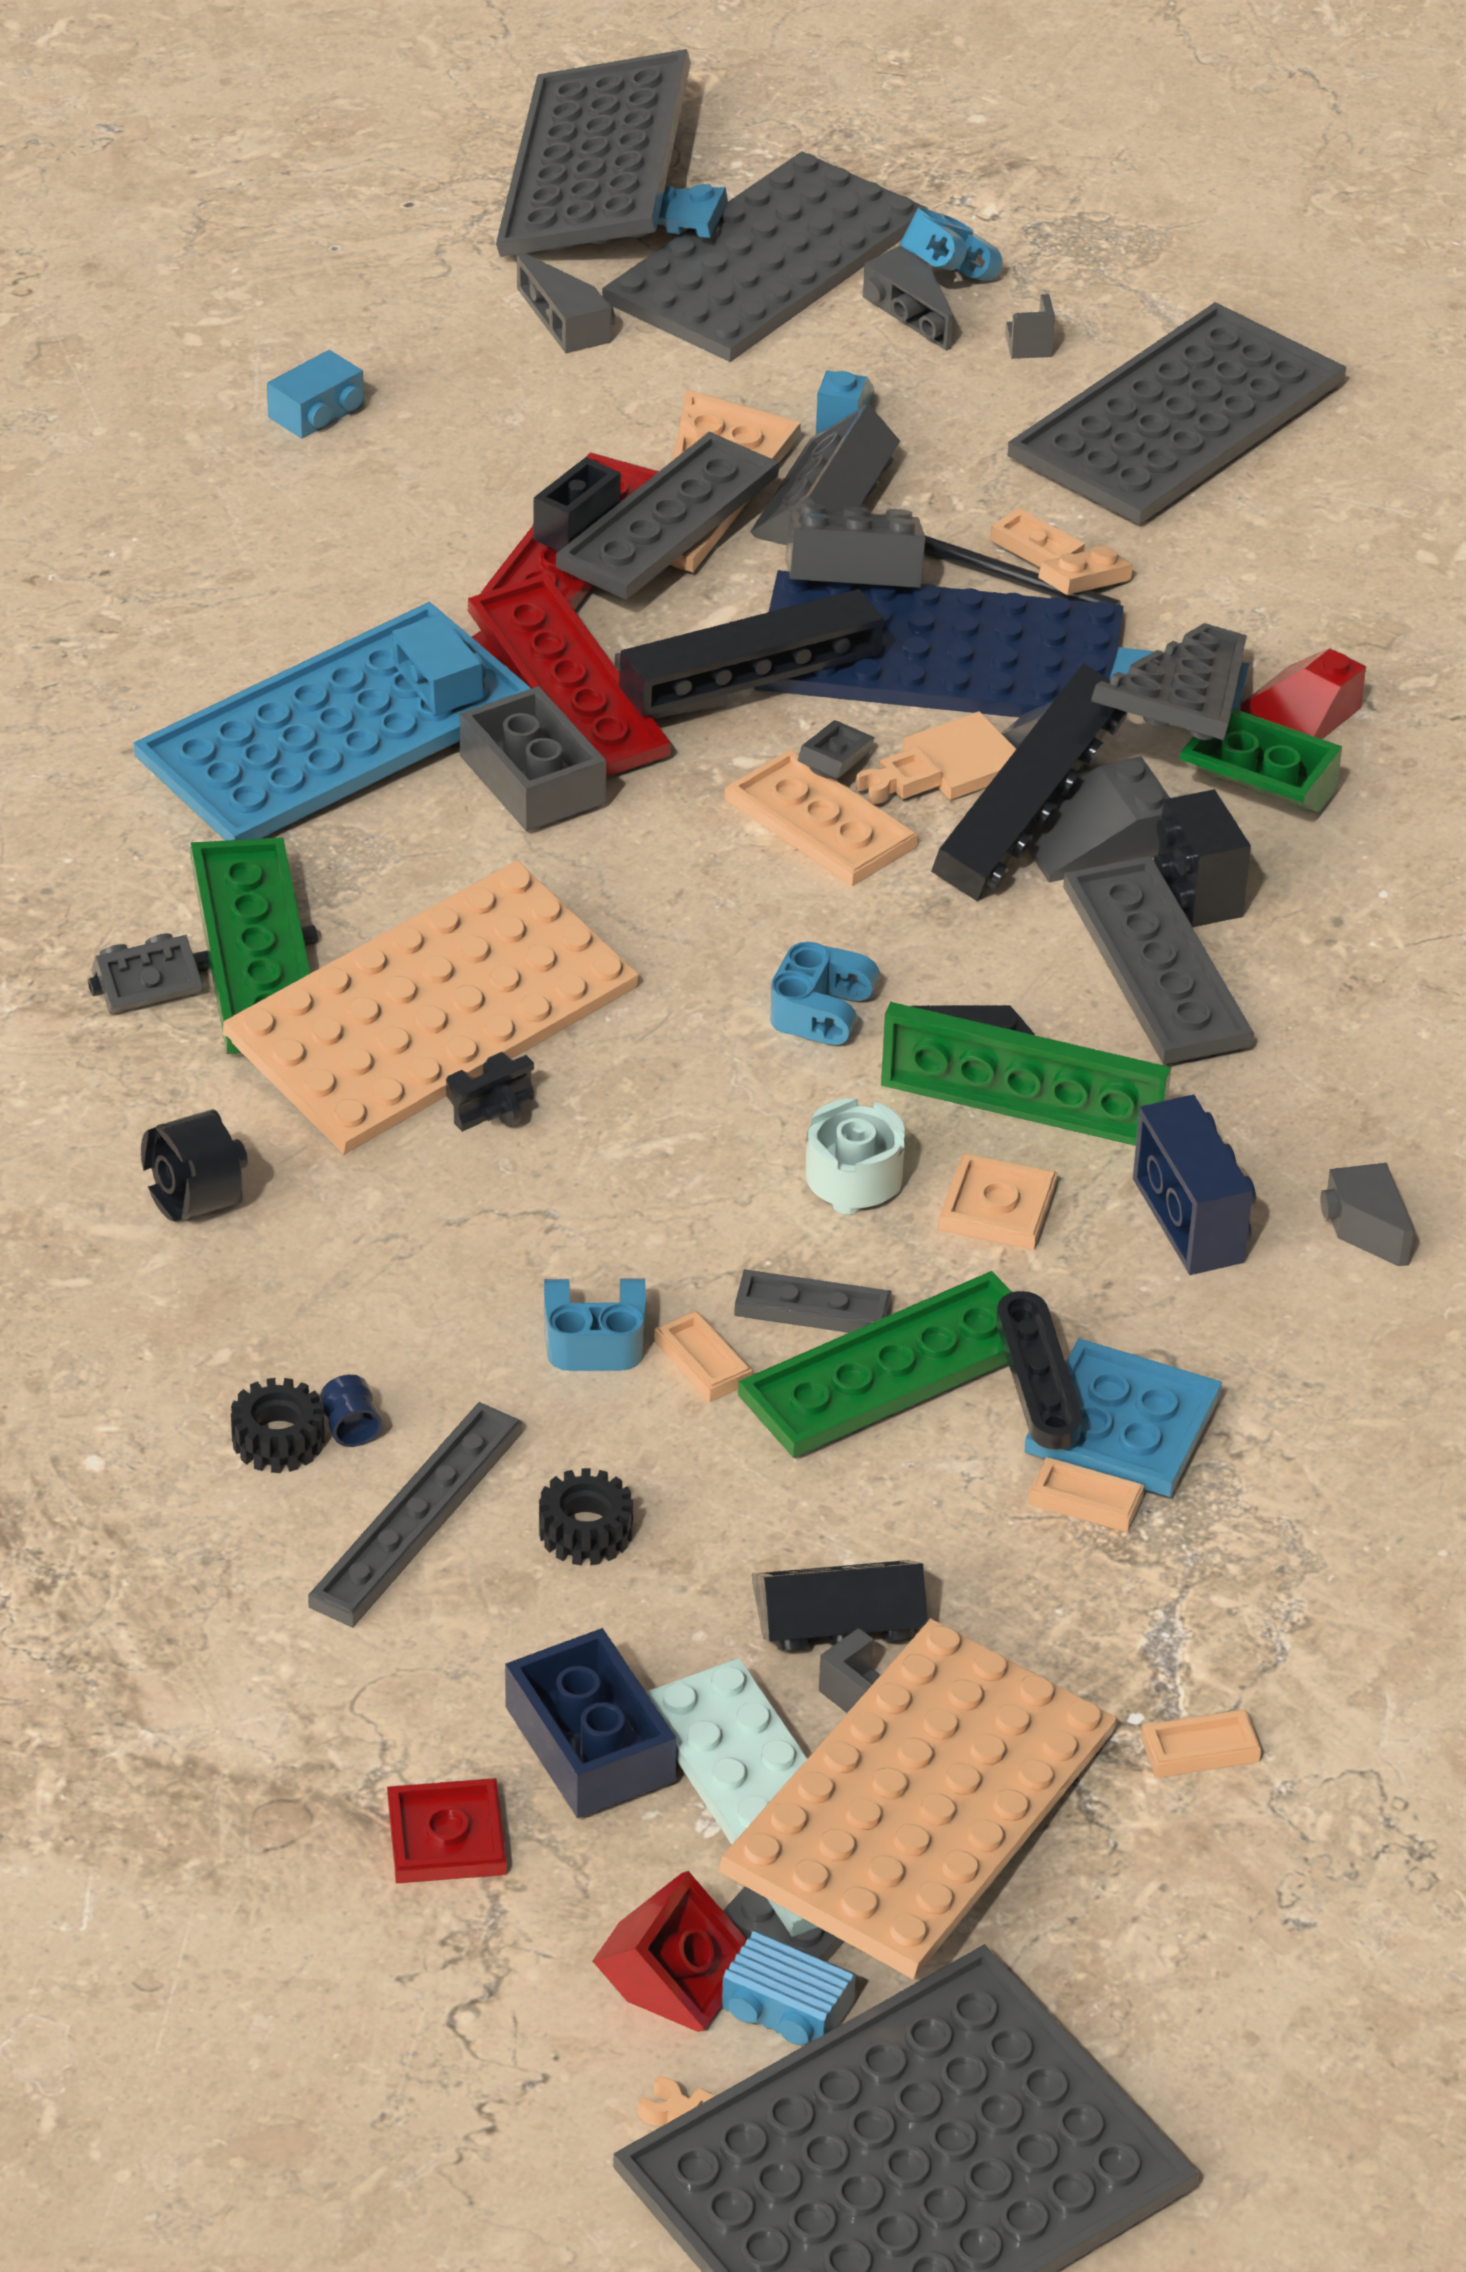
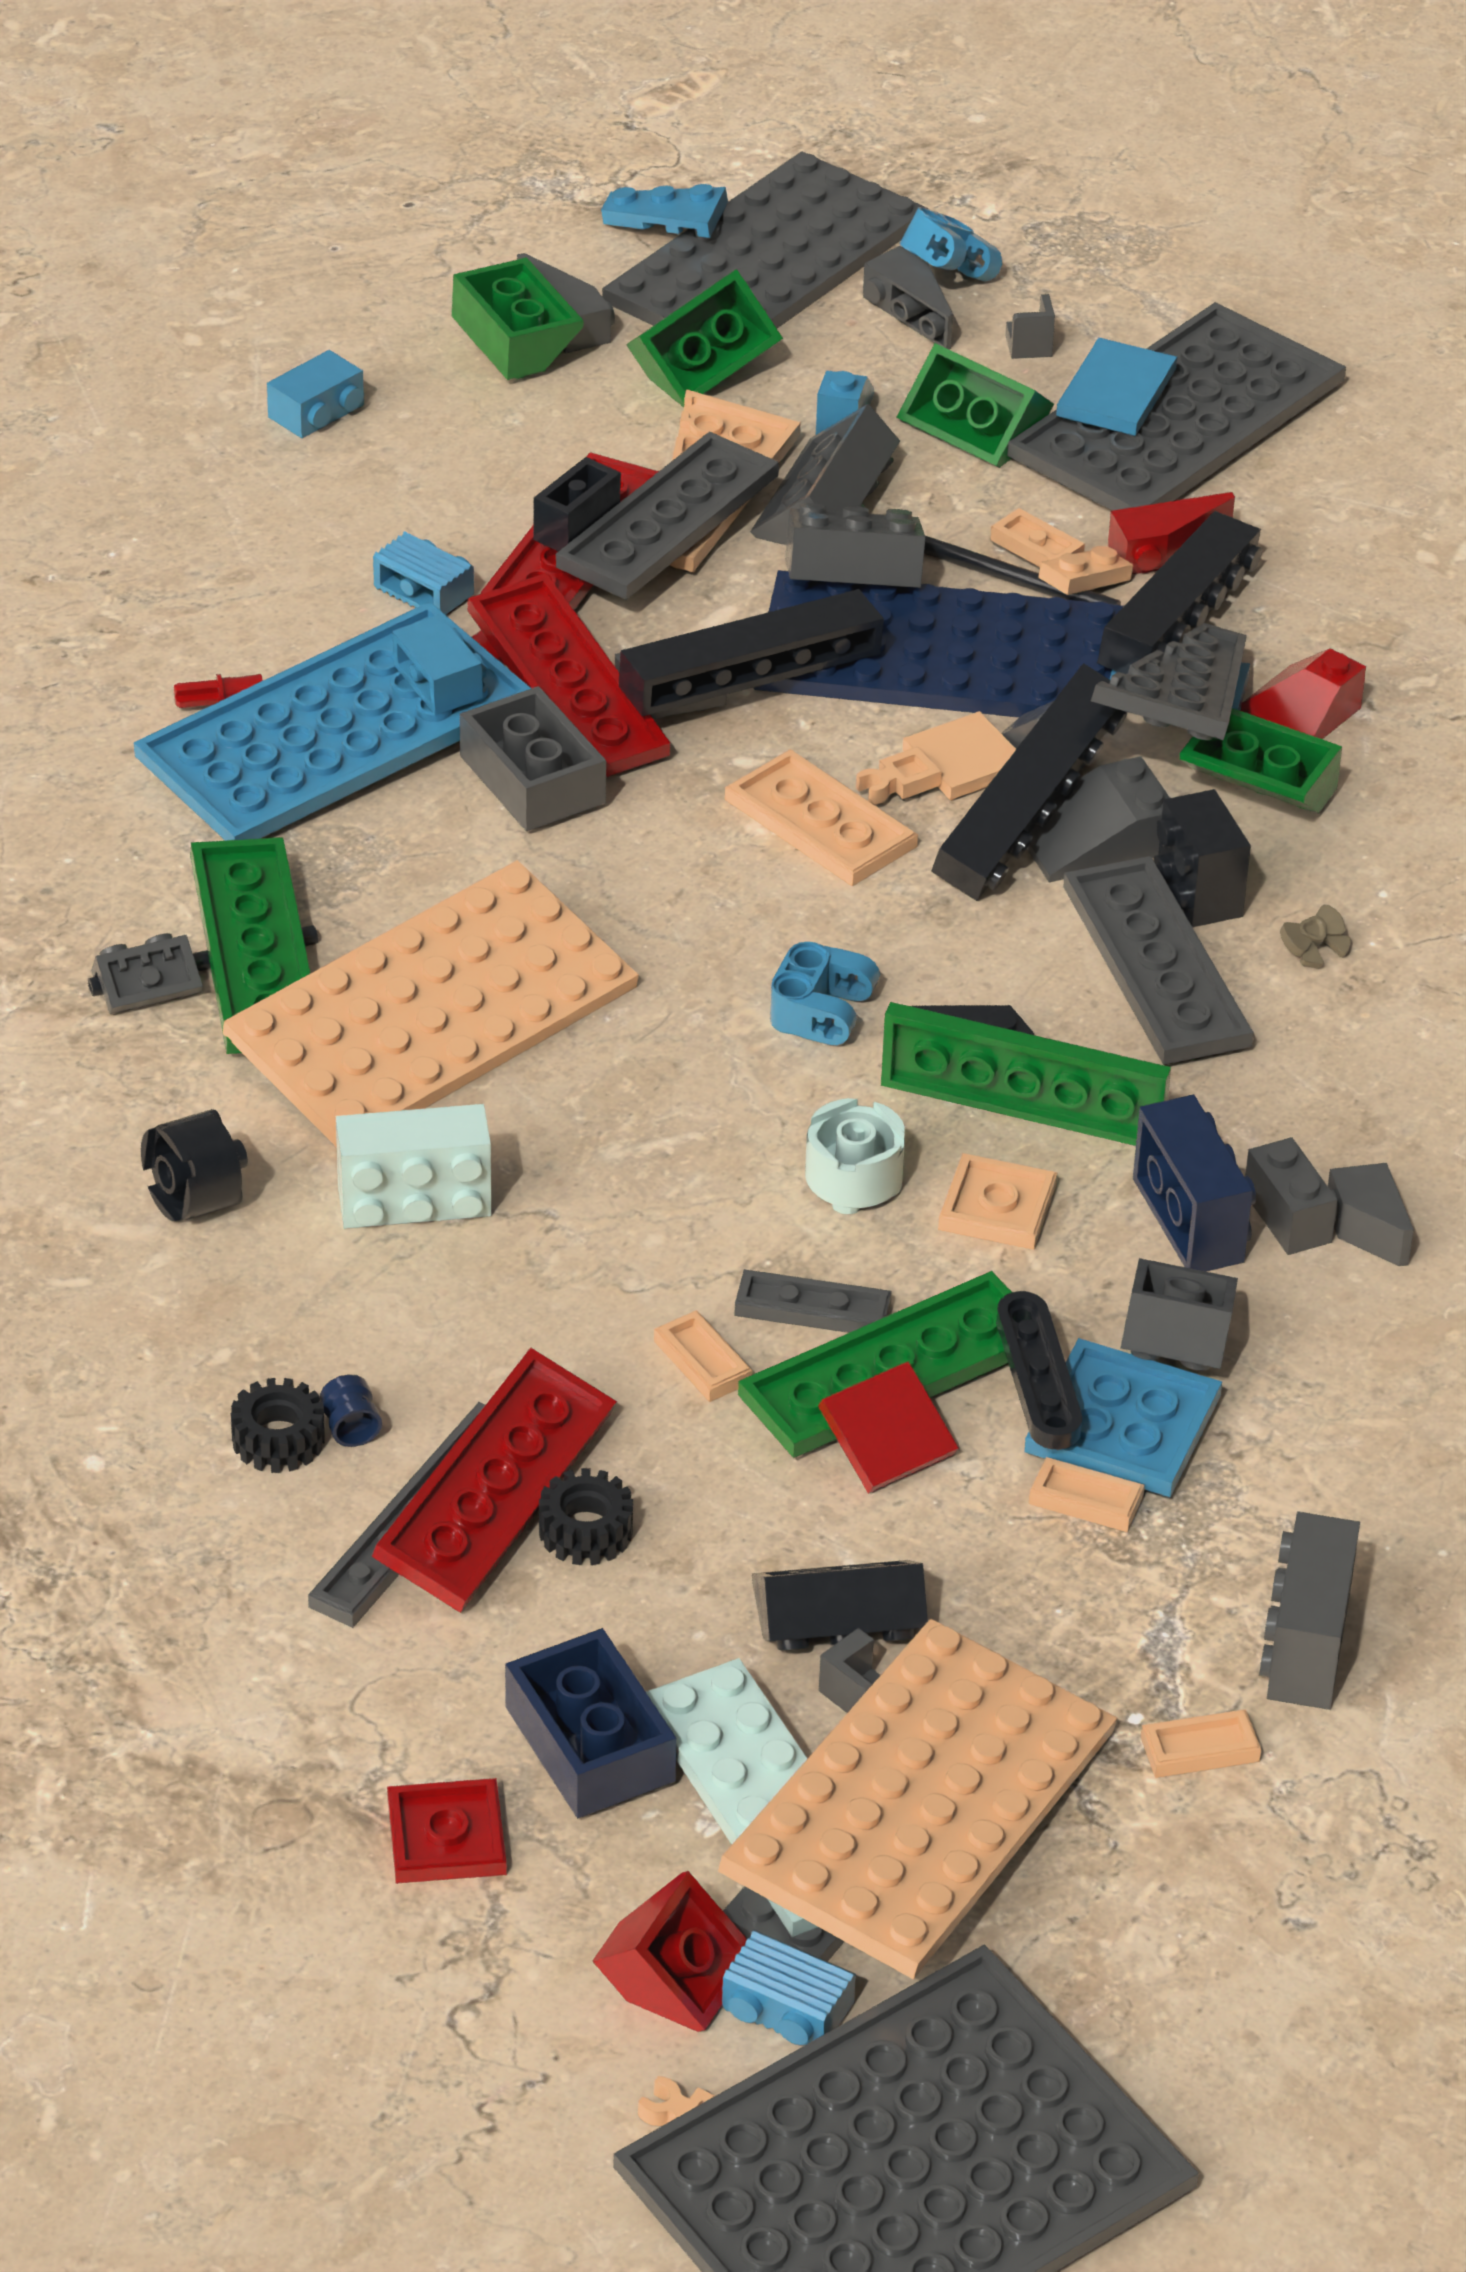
black hips [446,1051,534,1132] -> none
dark grey plate [496,49,691,257] -> none
dark azure piece [544,1278,646,1371] -> none
dark grey plate [797,720,875,779] -> none
none -> red axle [174,674,263,708]
none -> light aqua brick [336,1104,491,1229]
none -> red plate [372,1347,617,1613]
none -> dark azure brick [373,531,474,615]
none -> green slope [451,257,584,380]
none -> green slope [626,269,783,407]
none -> red tile [818,1361,959,1494]
none -> green slope [896,343,1054,468]
none -> dark azure tile [1056,338,1177,436]
none -> black brick [1097,511,1262,674]
none -> red slope [1108,492,1235,575]
none -> dark grey brick [1120,1258,1238,1370]
none -> dark grey brick [1245,1137,1337,1255]
none -> dark grey brick [1259,1511,1360,1710]
none -> dark tan piece [1280,904,1351,969]

